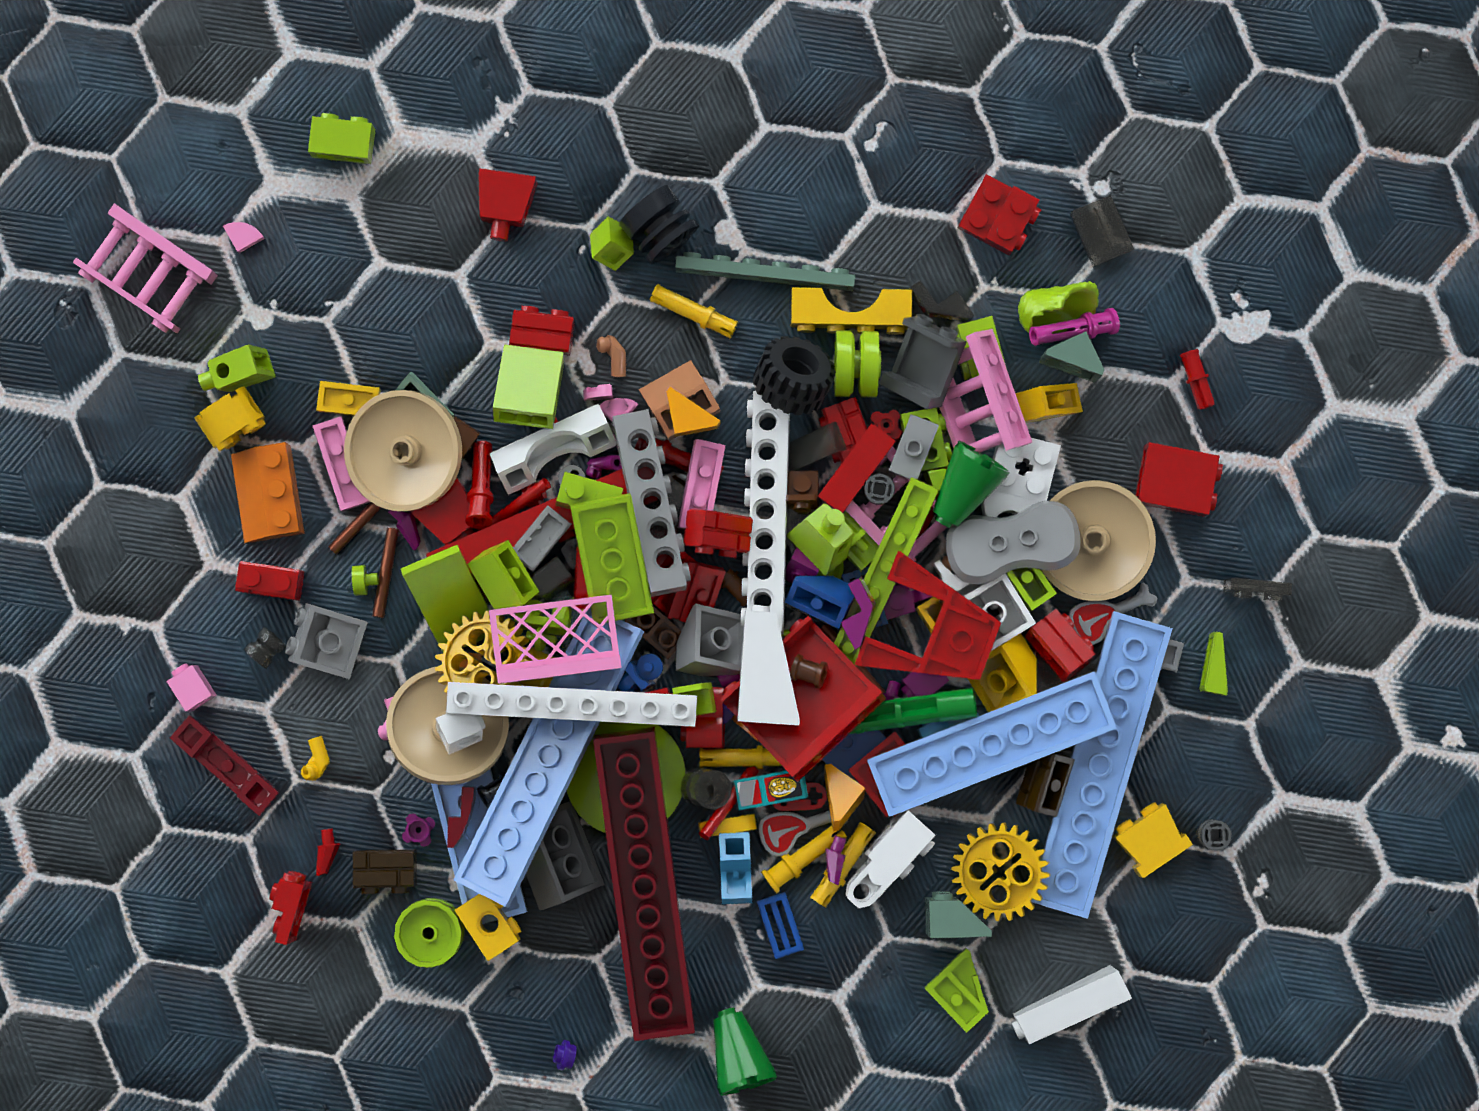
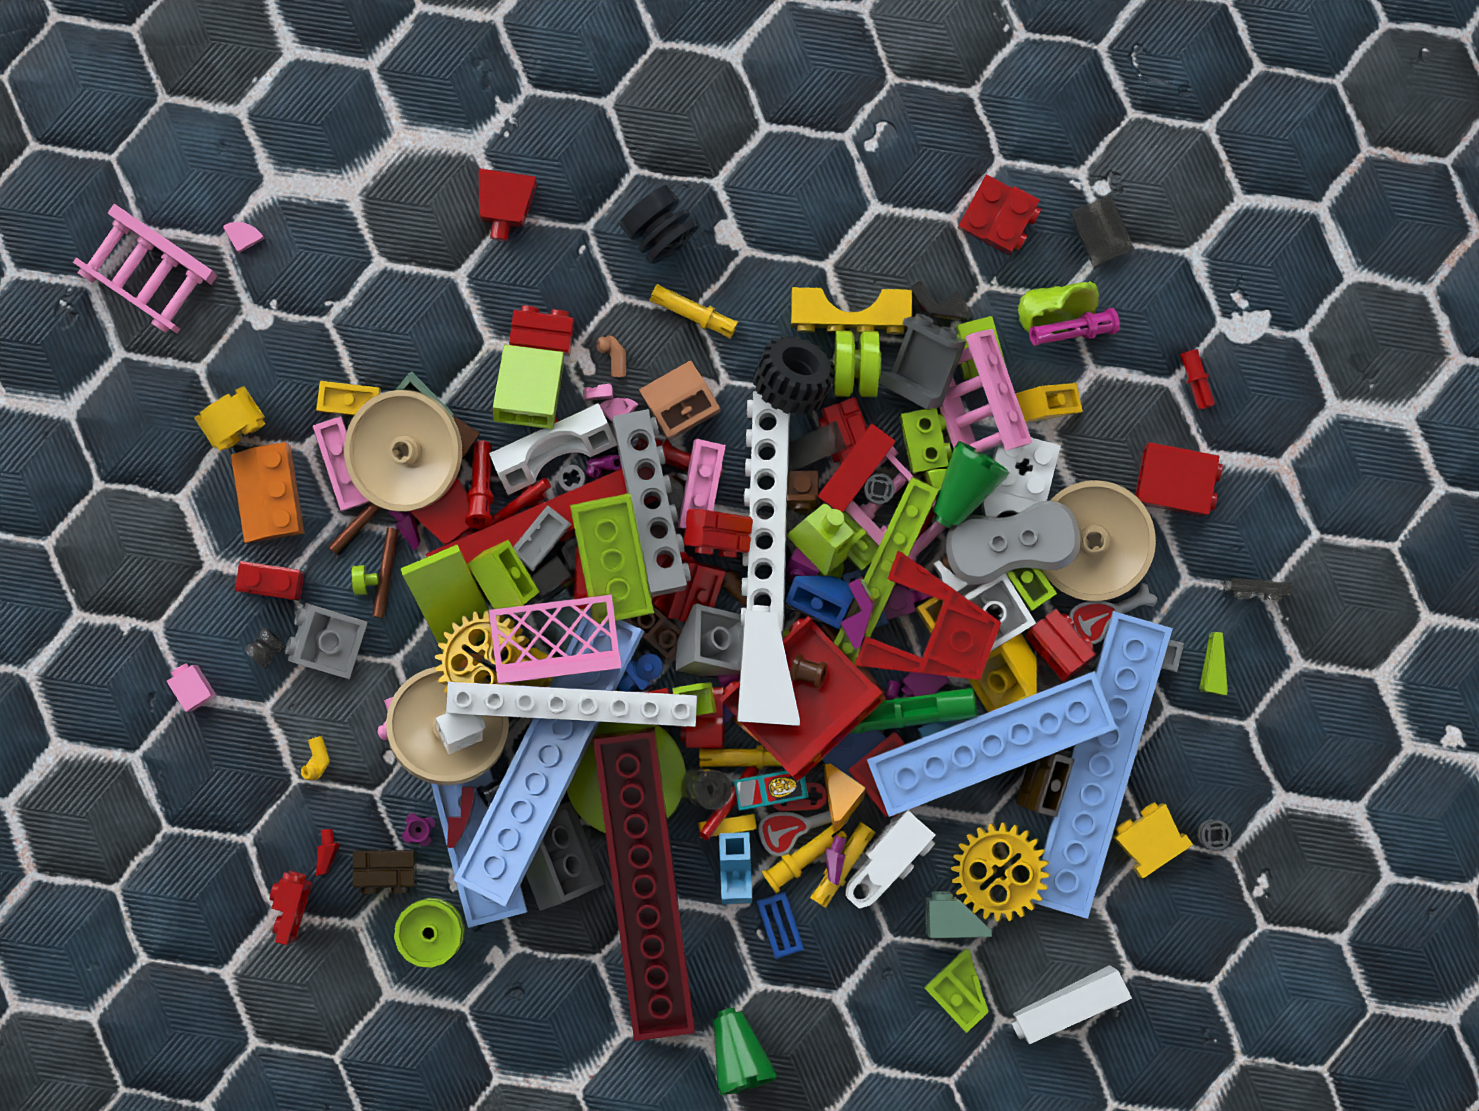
dark red slope [170,715,280,816] -> none
lime torso [198,345,276,392] -> none
lime brick [308,113,376,164] -> none
yellow brick [455,894,521,961] -> none
lime hips [514,599,575,651] -> none
dark purple plate [553,1040,577,1071] -> none
lime brick [555,472,623,510] -> none
lime panel [590,216,634,271] -> none
light orange slope [666,387,720,437] -> none
sand green plate [675,252,855,291] -> none
red plate [871,410,902,440] -> none
light grey plate [889,414,939,479] -> none
sand green slope [1039,331,1104,383] -> none

